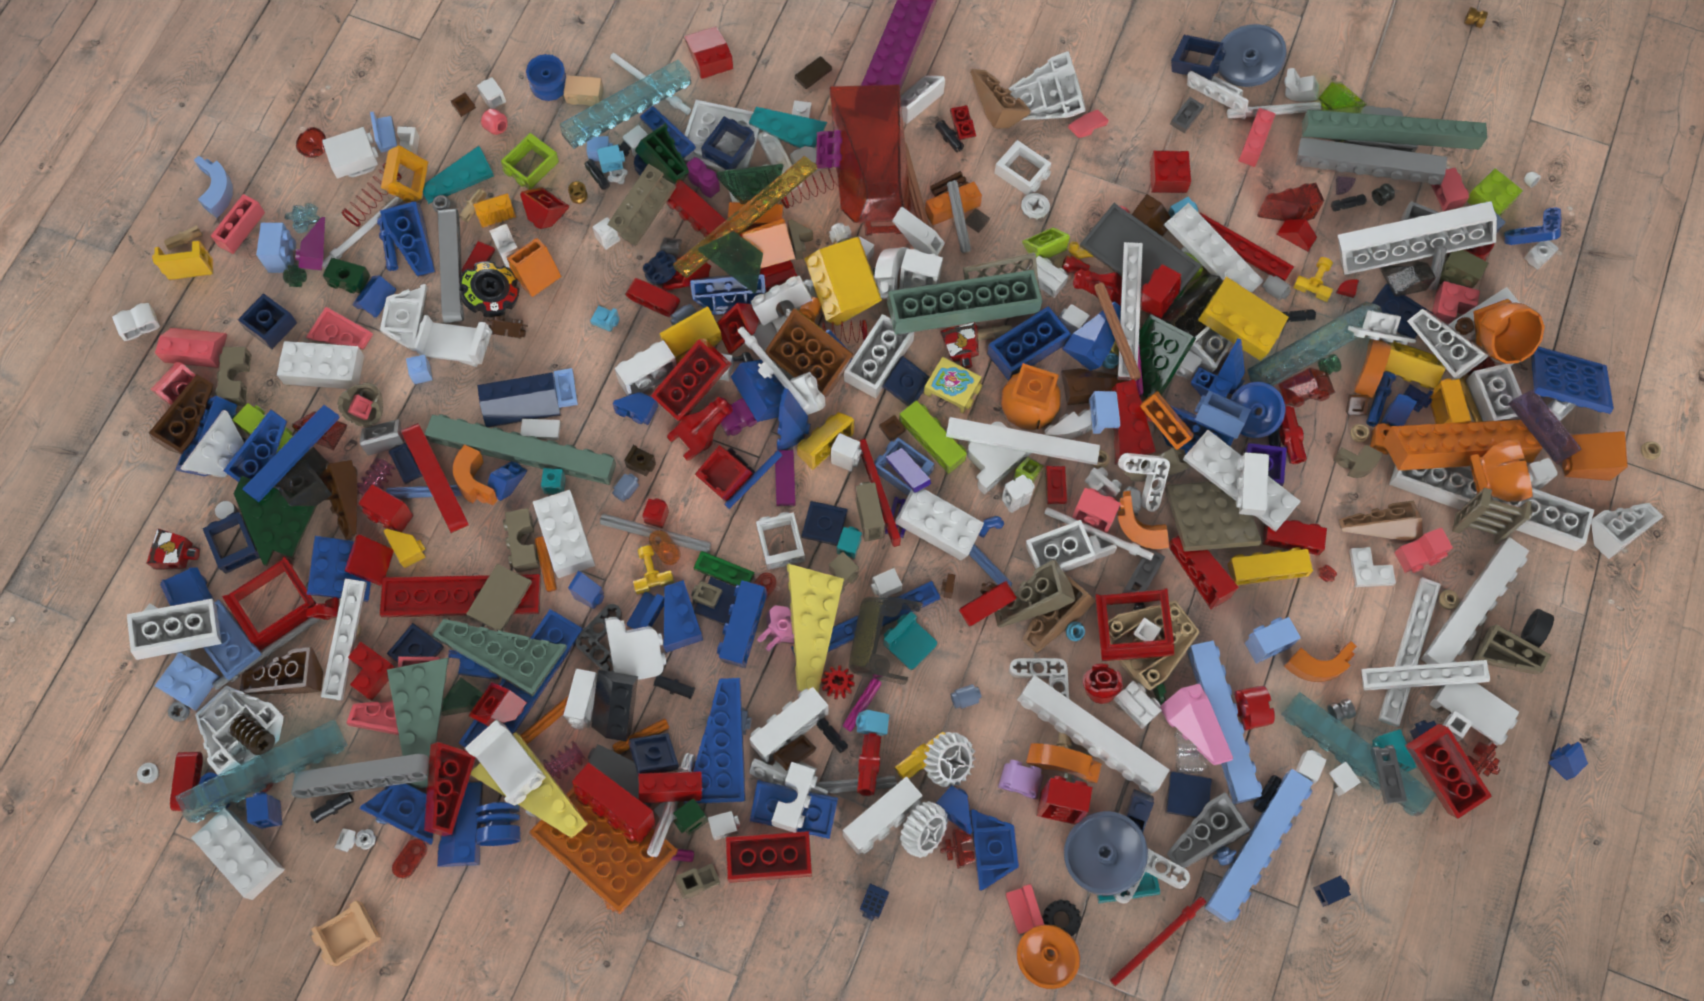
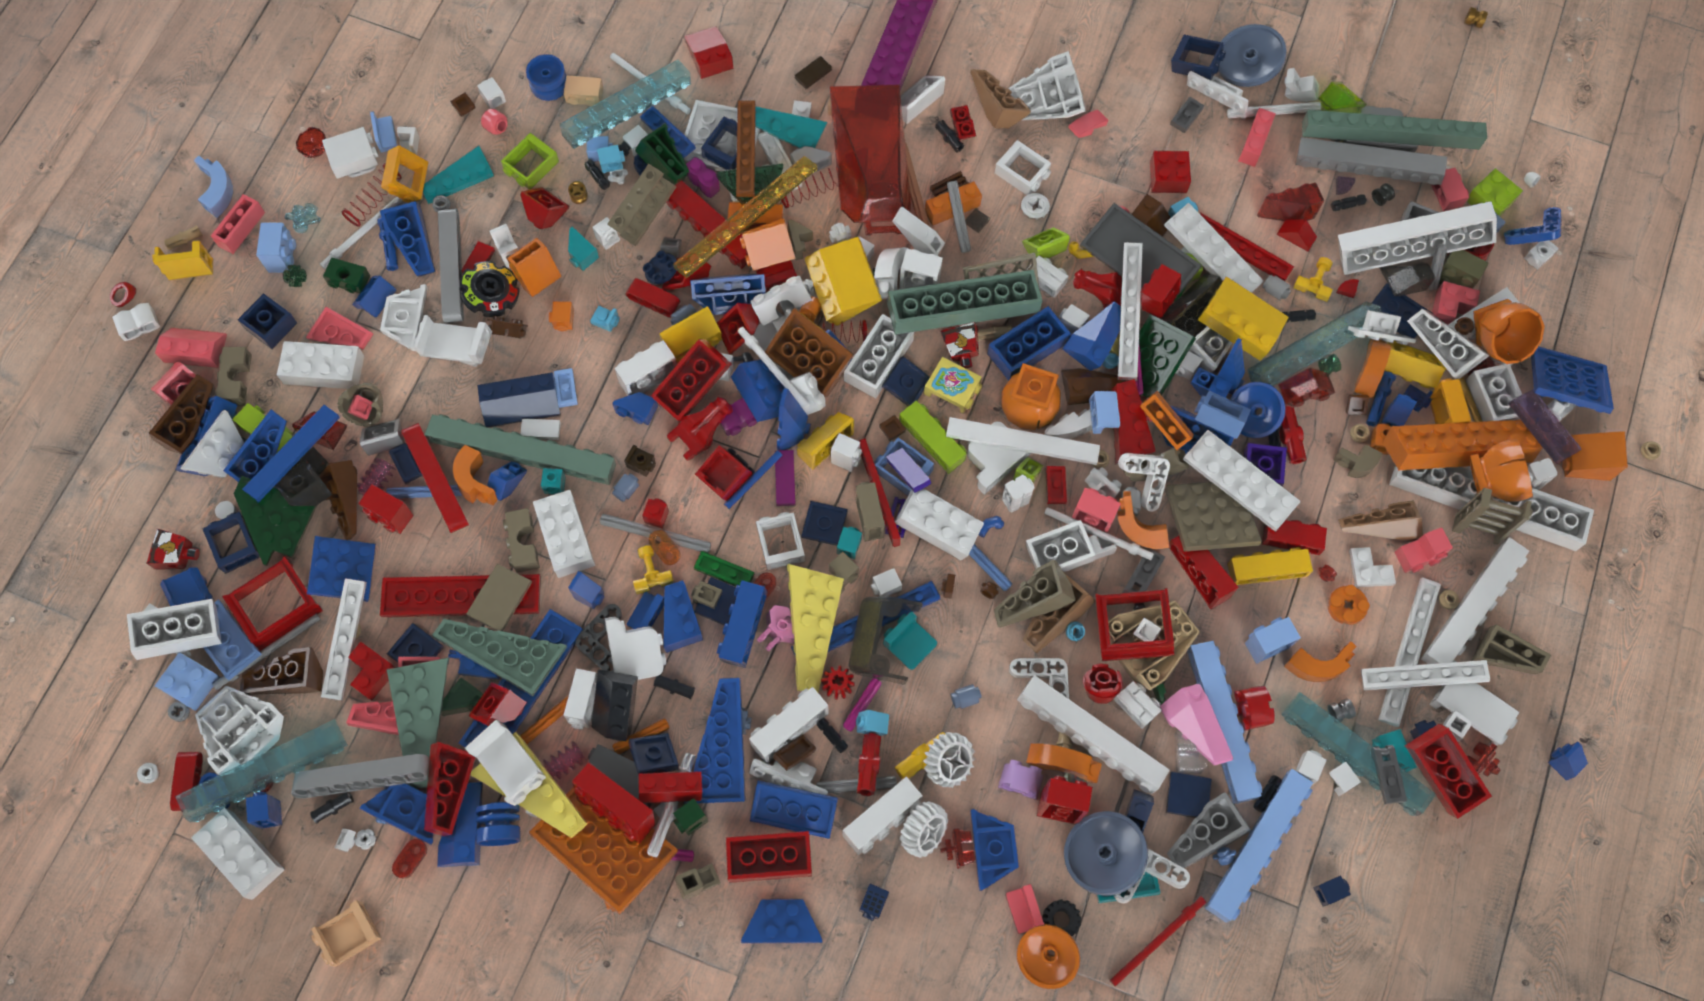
dark brown piece [230,713,275,755] -> none
magenta slope [295,217,325,271] -> none
red bracket [306,597,340,620] -> none
red tile [345,534,394,586] -> none
yellow slope [383,529,426,568] -> none
light blue brick [406,354,433,384] -> none
tan axle [458,189,487,223] -> none
light orange brick [473,193,516,228] -> none
orange axle [535,536,557,592] -> none
clear green wing [697,231,763,294] -> none
white brick [708,811,740,841] -> none
white plate [757,361,775,379] -> none
white arch [772,762,818,833] -> none
magenta plate [816,130,842,169] -> none
blue slope [936,785,972,835] -> none
red beam [959,581,1017,627] -> none
red cone [1062,255,1090,273] -> none
nougat axle [1095,283,1141,380] -> none
white brick [1236,453,1269,516] -> none
black tyre [1521,609,1554,648] -> none
white wedge [1591,503,1664,559] -> none
none -> red piece [109,282,136,307]
none -> orange brick [549,301,574,331]
none -> teal slope [568,227,599,271]
none -> dark orange tile [736,100,756,197]
none -> blue wing [741,899,822,943]
none -> orange plate [1328,585,1370,625]

